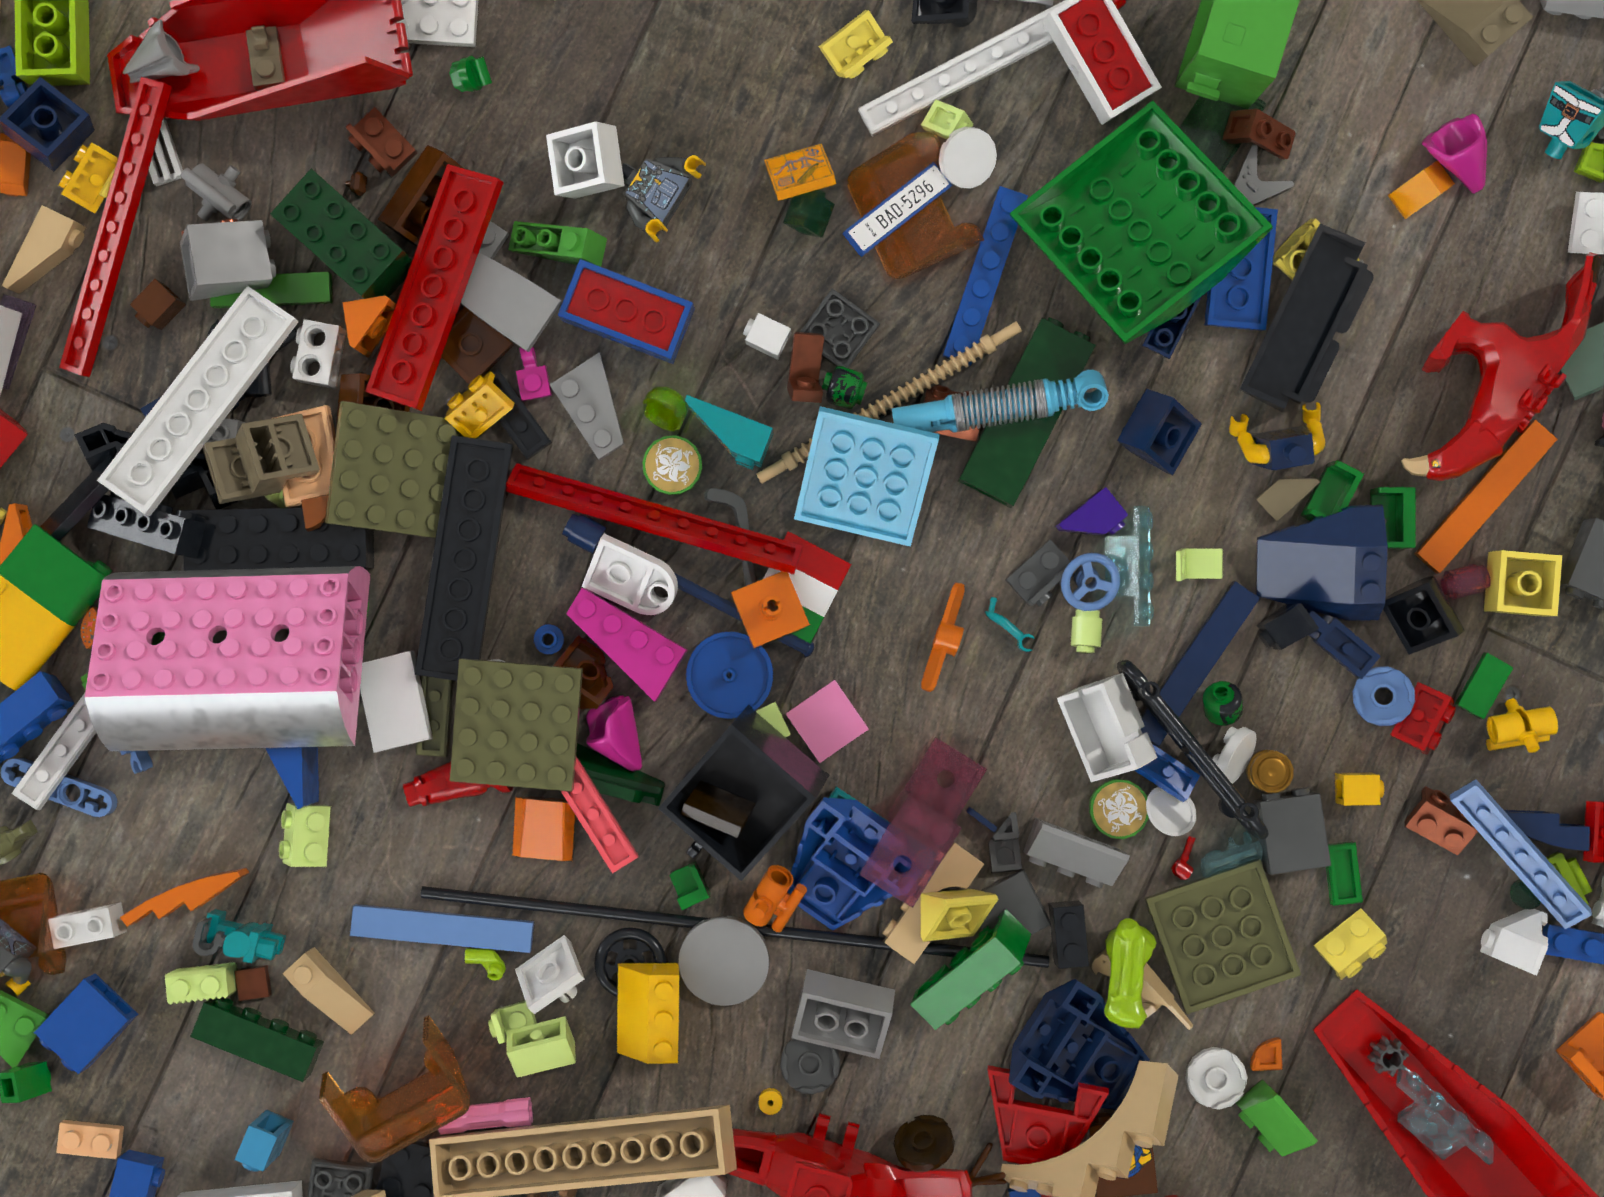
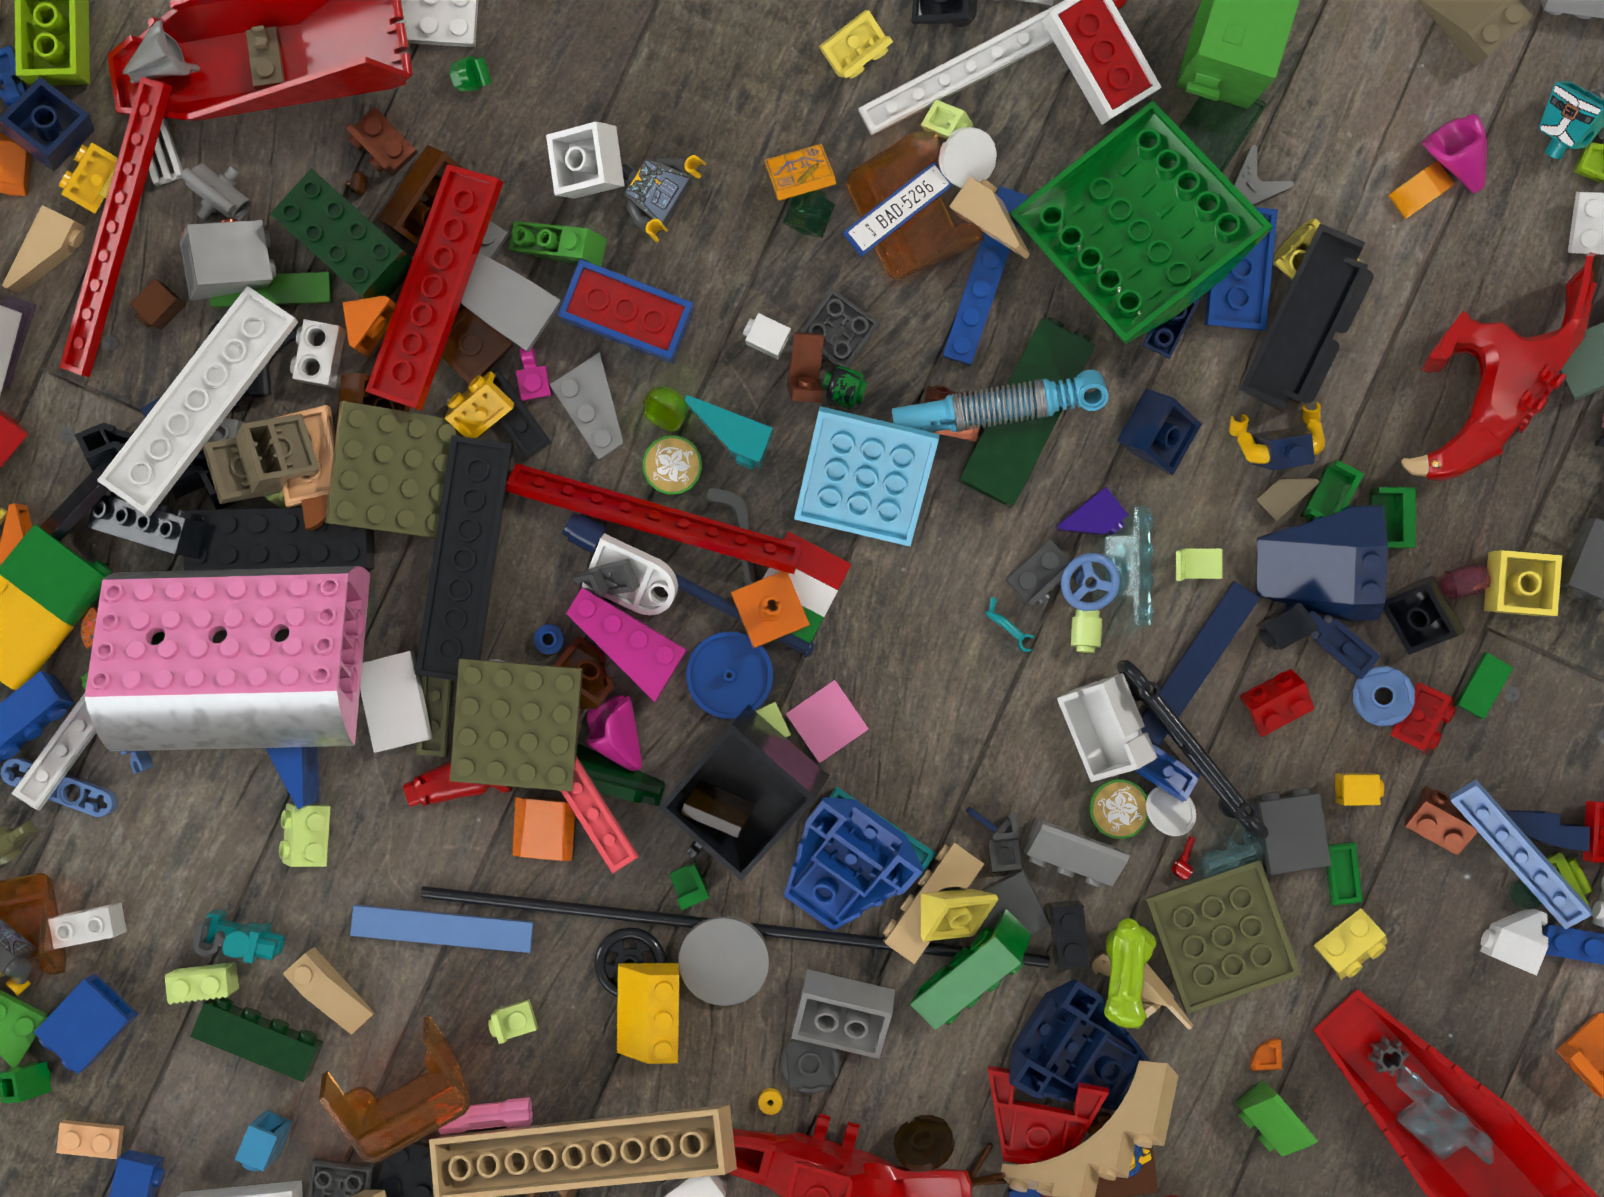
orange slope [120,868,249,927] -> none
copper tile [235,965,272,1001] -> none
lime arm [465,948,506,981] -> none
yellowish green brick [507,1016,576,1078] -> none
white tile [515,935,585,1014] -> none
orange pin [743,865,807,932] -> none
tan hose [756,321,1022,484] -> none
clear pink bracket [859,737,987,908] -> none
orange piece [921,582,965,692] -> none
white tile [1185,1047,1248,1110] -> none
green head [1202,681,1244,726] -> none
white tile [1212,727,1257,784] -> none
copper bracket [1222,109,1296,160] -> none
pearl gold wheel [1246,750,1294,793] -> none
orange tile [1414,419,1558,574] -> none
yellow pin [1486,698,1558,753] -> none
none -> dark grey slope [573,559,640,598]
none -> tan slope [949,177,1030,259]
none -> red bracket [1239,669,1315,737]

